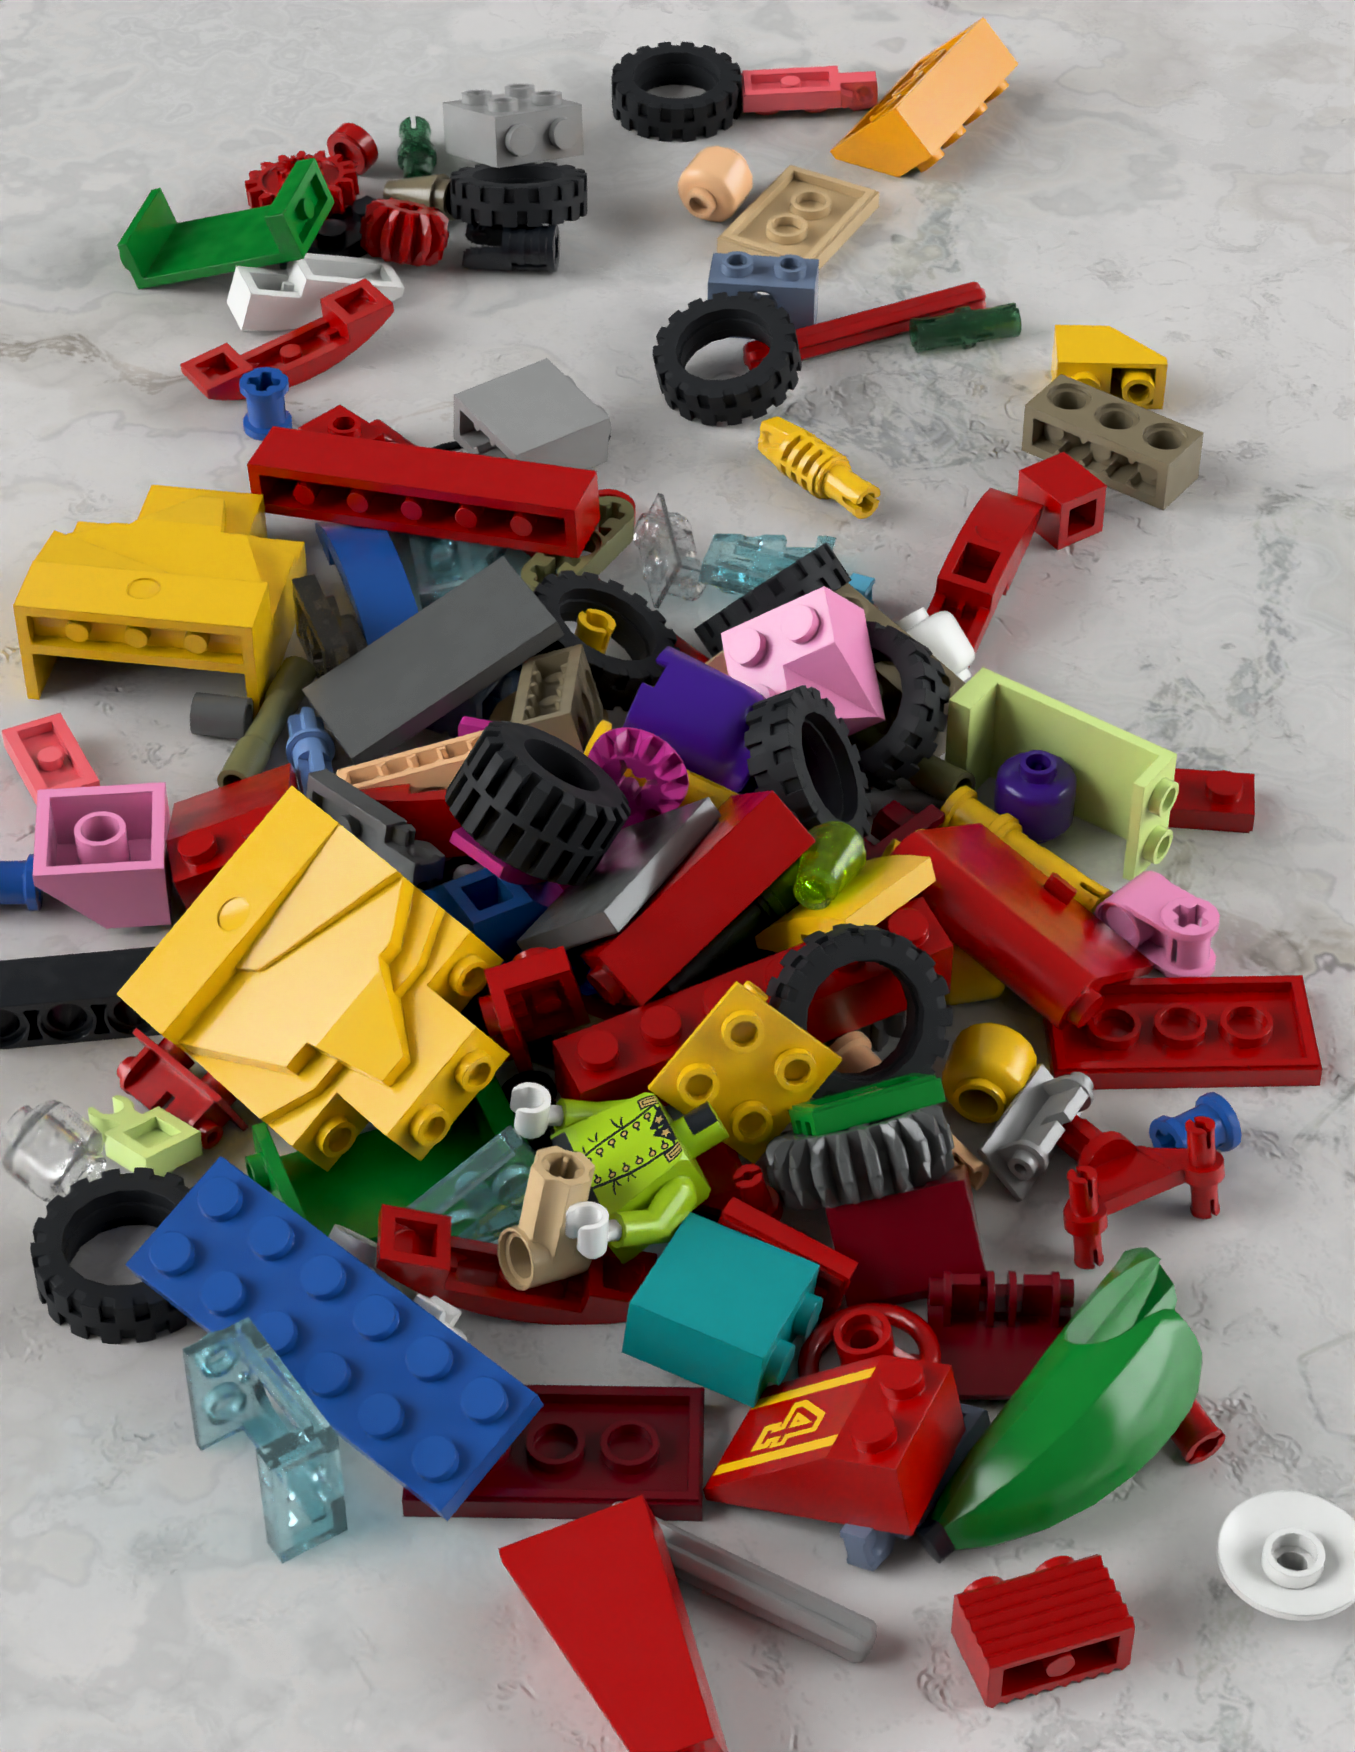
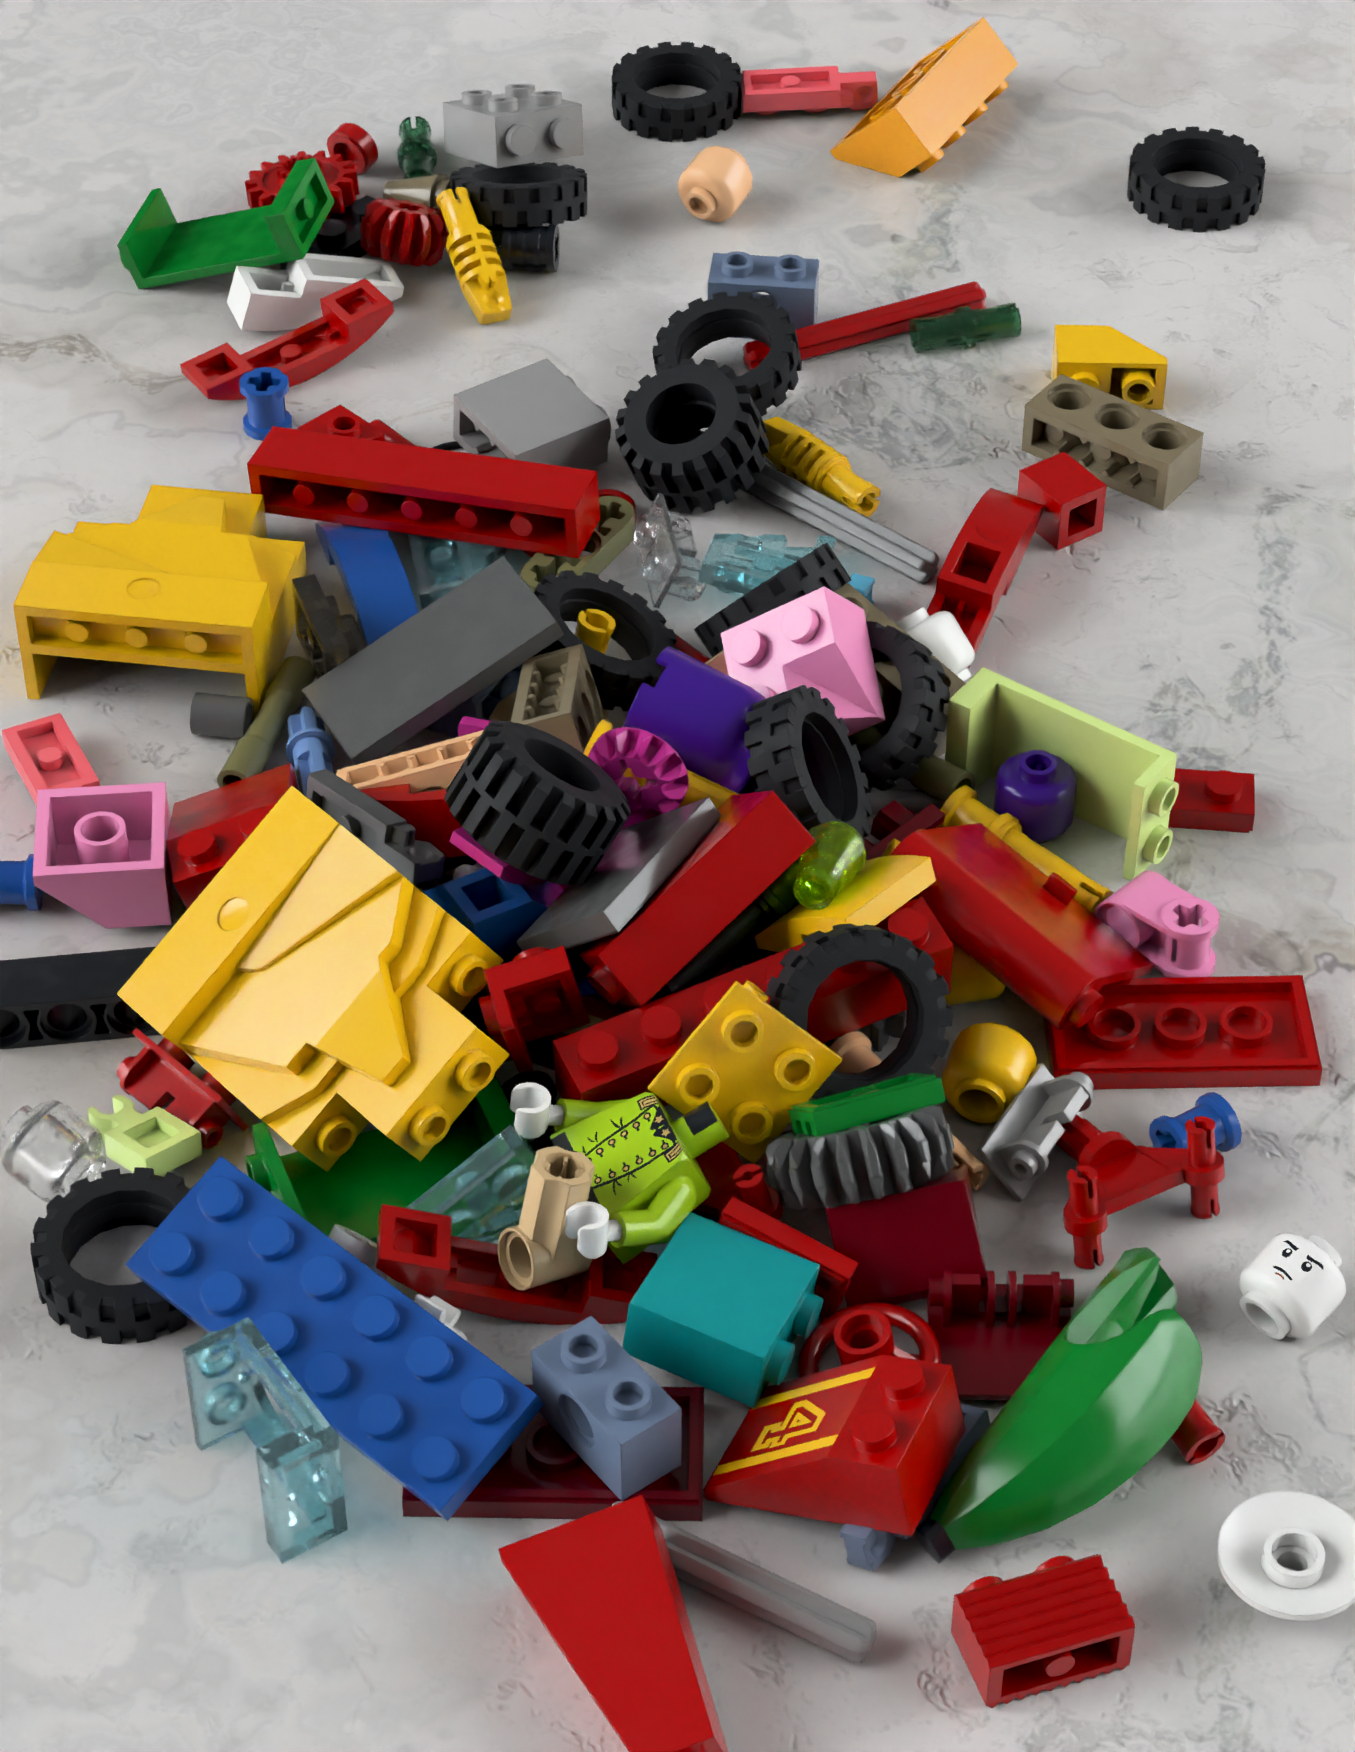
tan tile [717,165,879,270] -> none
none -> yellow hinge [436,187,512,325]
none -> sand blue brick [531,1316,681,1501]
none -> black tyre [615,358,769,514]
none -> axle [677,430,939,584]
none -> black tyre [1127,127,1265,232]
none -> white head [1239,1233,1346,1340]

